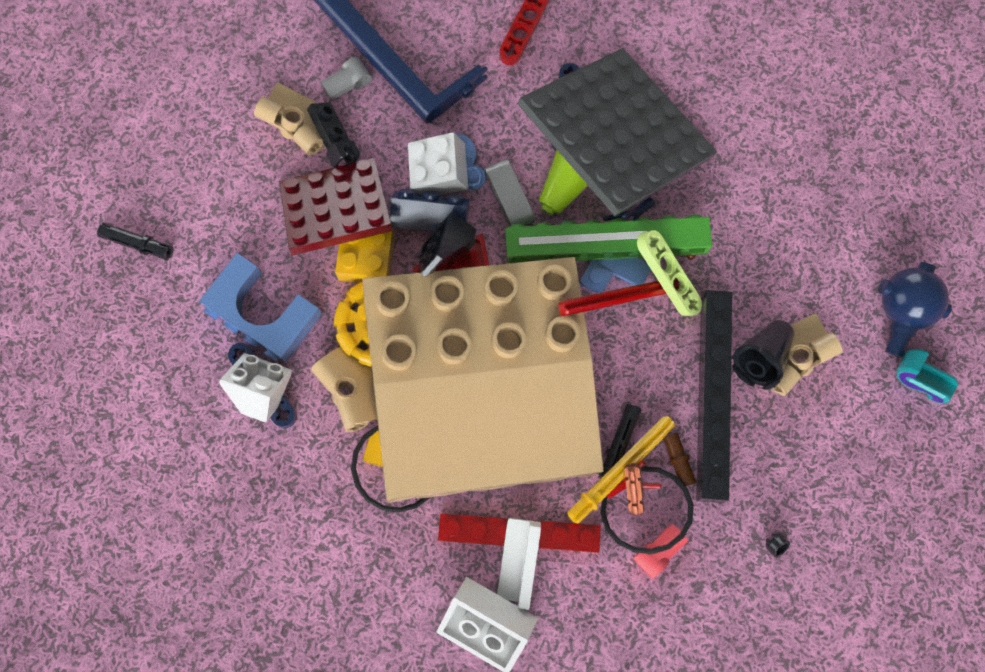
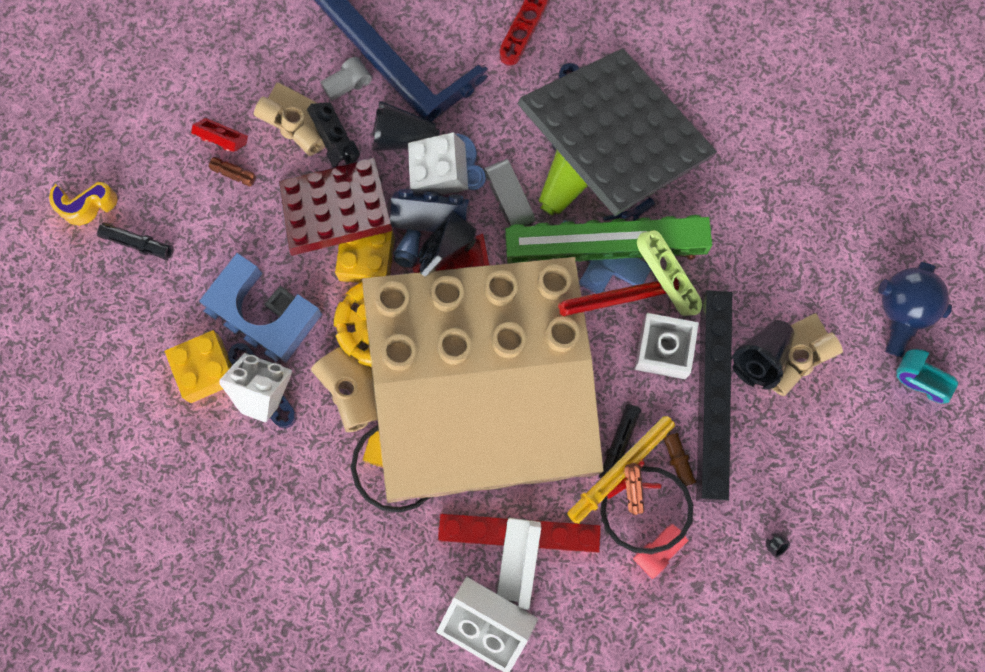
none -> yellow animal [49,182,118,226]
none -> yellow brick [164,330,232,403]
none -> red plate [191,118,248,152]
none -> copper axle [208,157,256,186]
none -> dark grey tile [264,285,295,318]
none -> black cone [371,101,440,151]
none -> medium blue cone [393,229,421,268]
none -> white brick [634,313,699,379]

